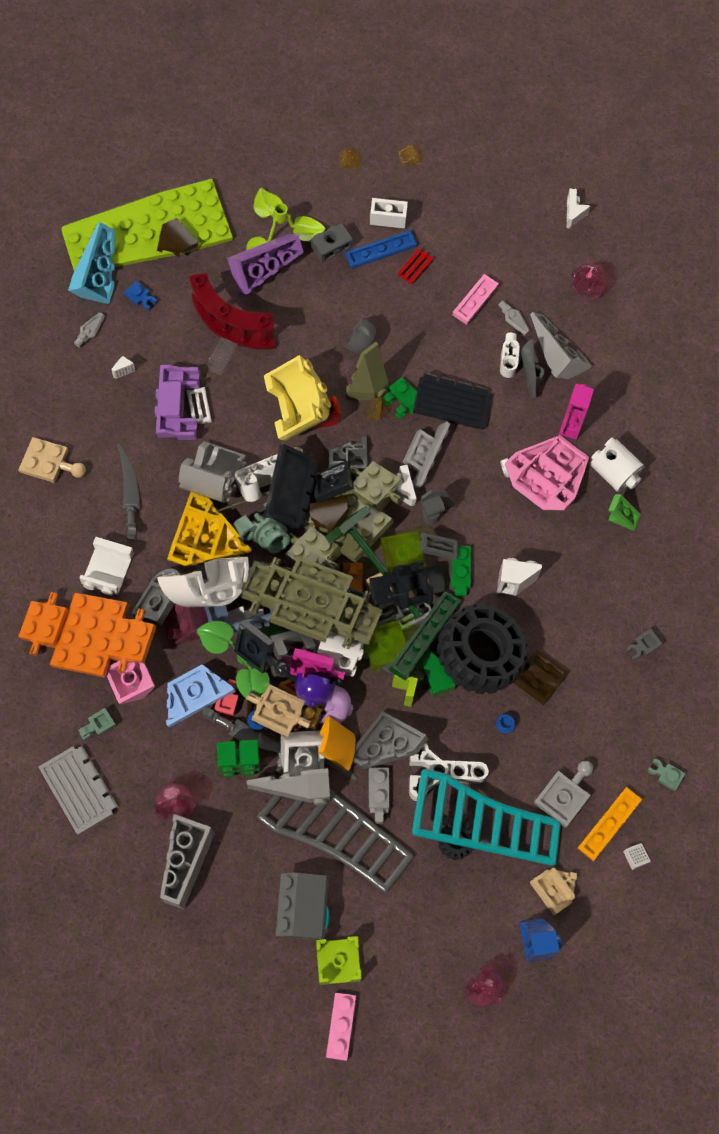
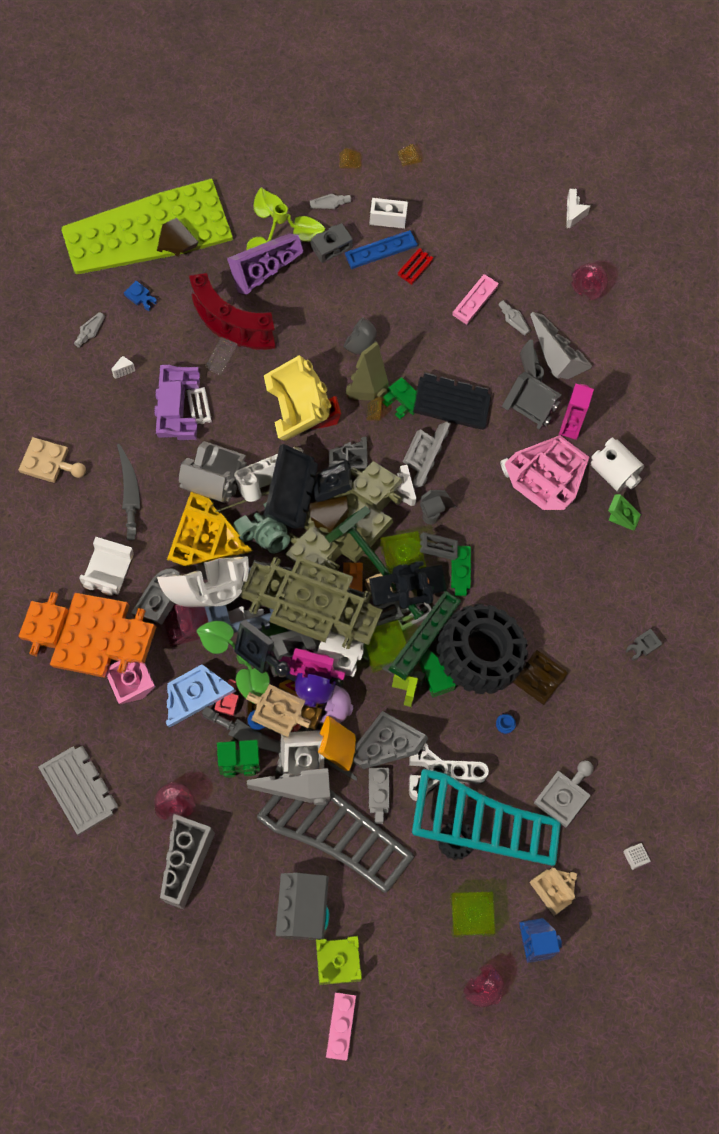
medium azure wedge [68,222,115,304] -> none
sand green plate [79,708,115,740] -> none
white slope [497,558,542,596] -> none
white piece [500,333,519,378] -> none
light orange tile [577,787,642,861] -> none
sand green plate [647,759,685,791] -> none
none -> light grey piece [310,193,351,209]
none -> clear neon green panel [450,892,495,938]
none -> dark grey panel [502,372,562,430]

